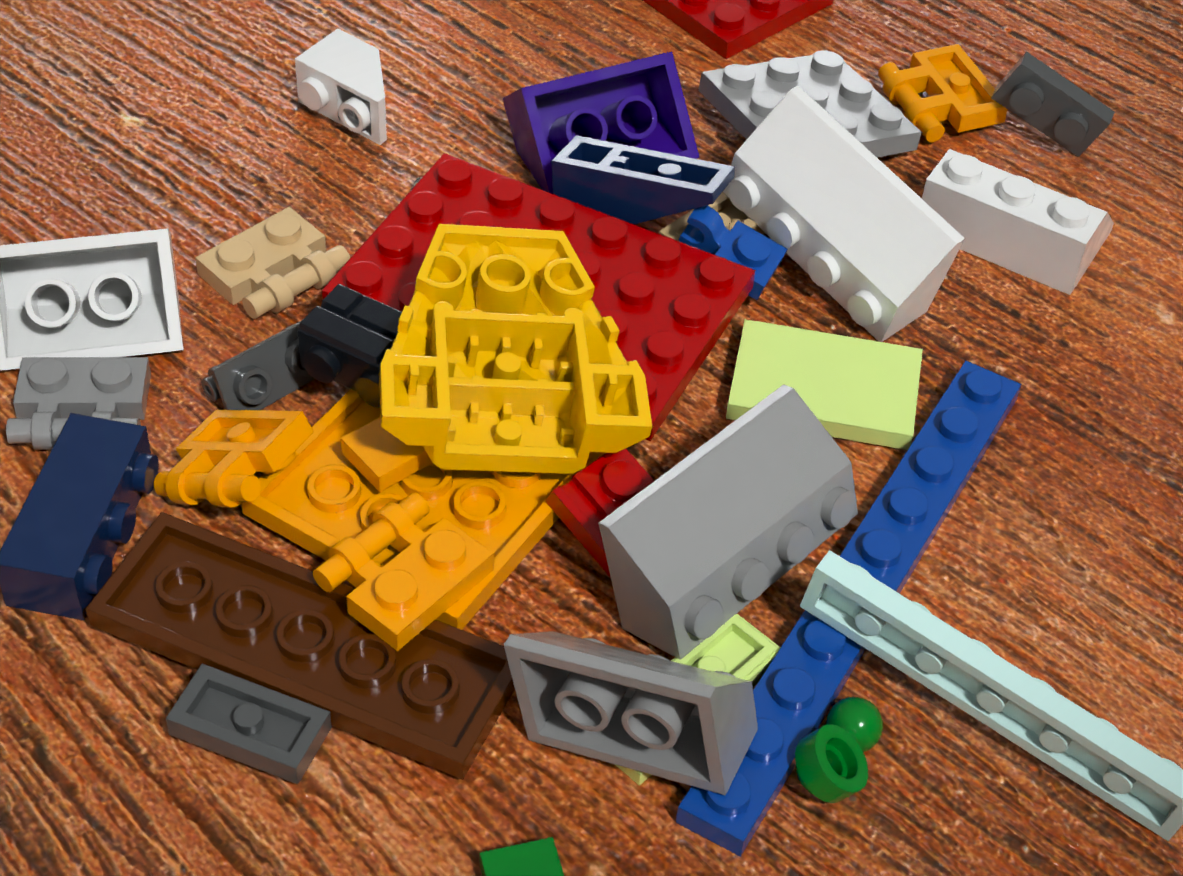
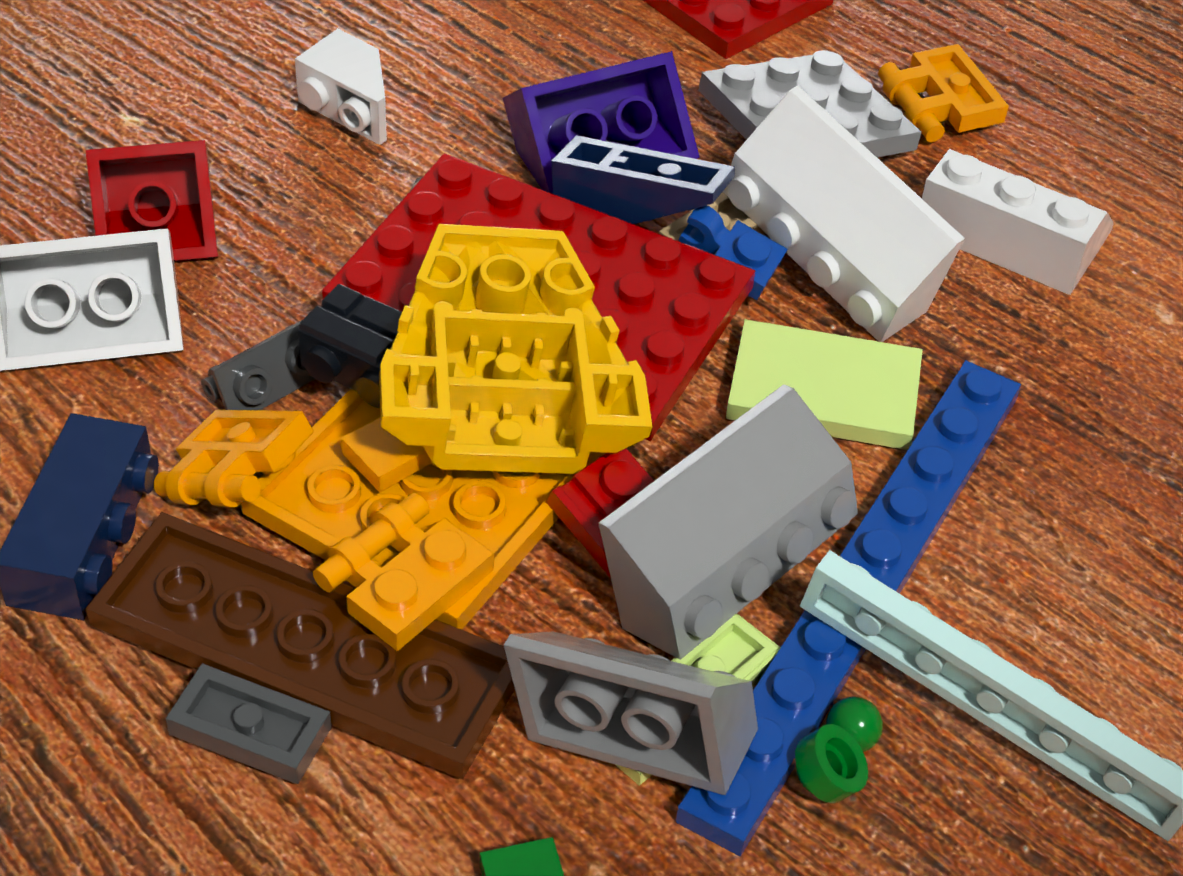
light grey plate [6,357,151,450] -> none
tan plate [195,206,350,319] -> none
dark grey plate [991,51,1115,157] -> none
none -> red slope [86,140,218,261]

